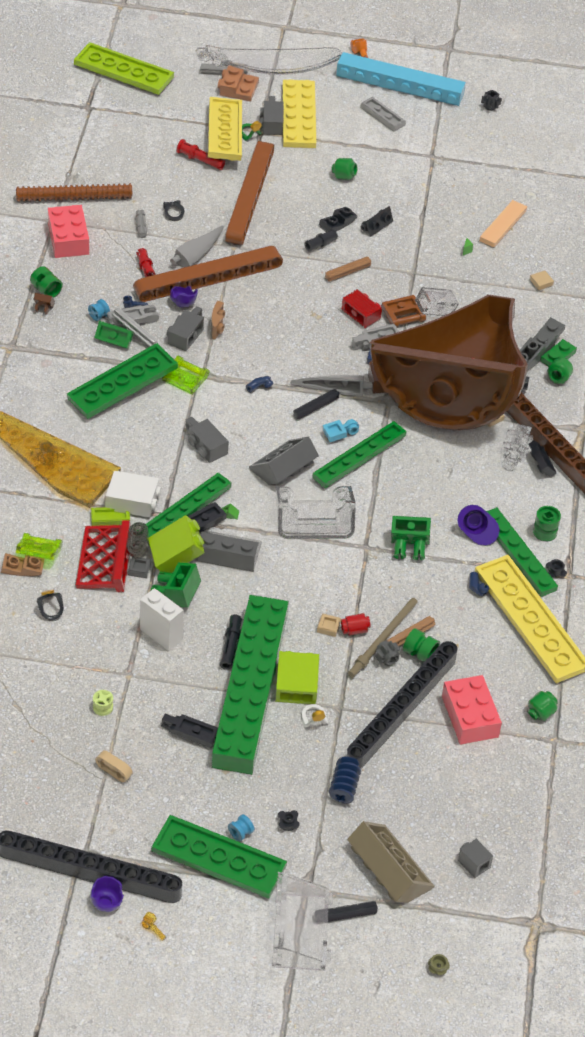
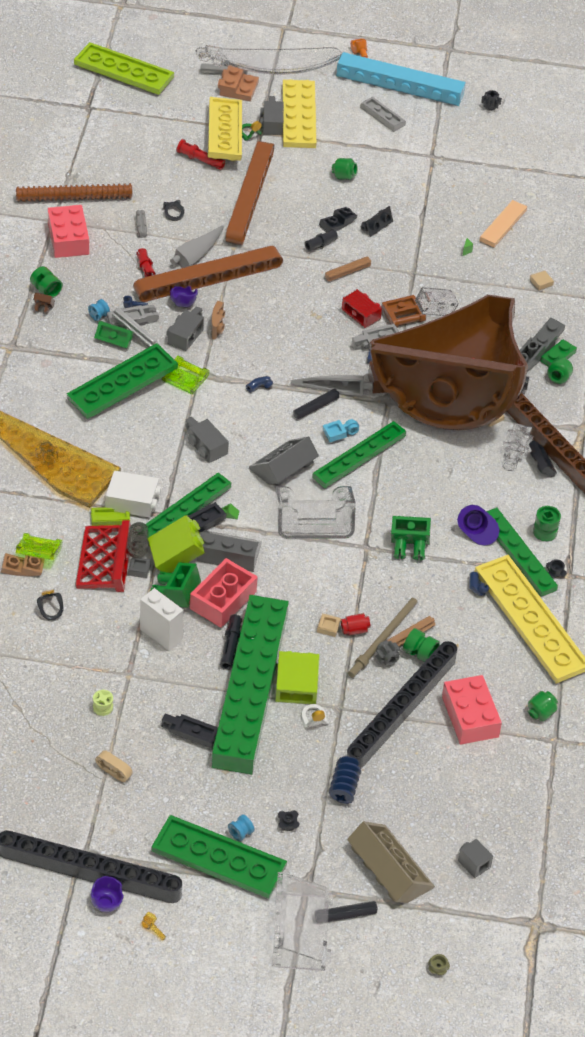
none -> coral brick [190,558,258,628]

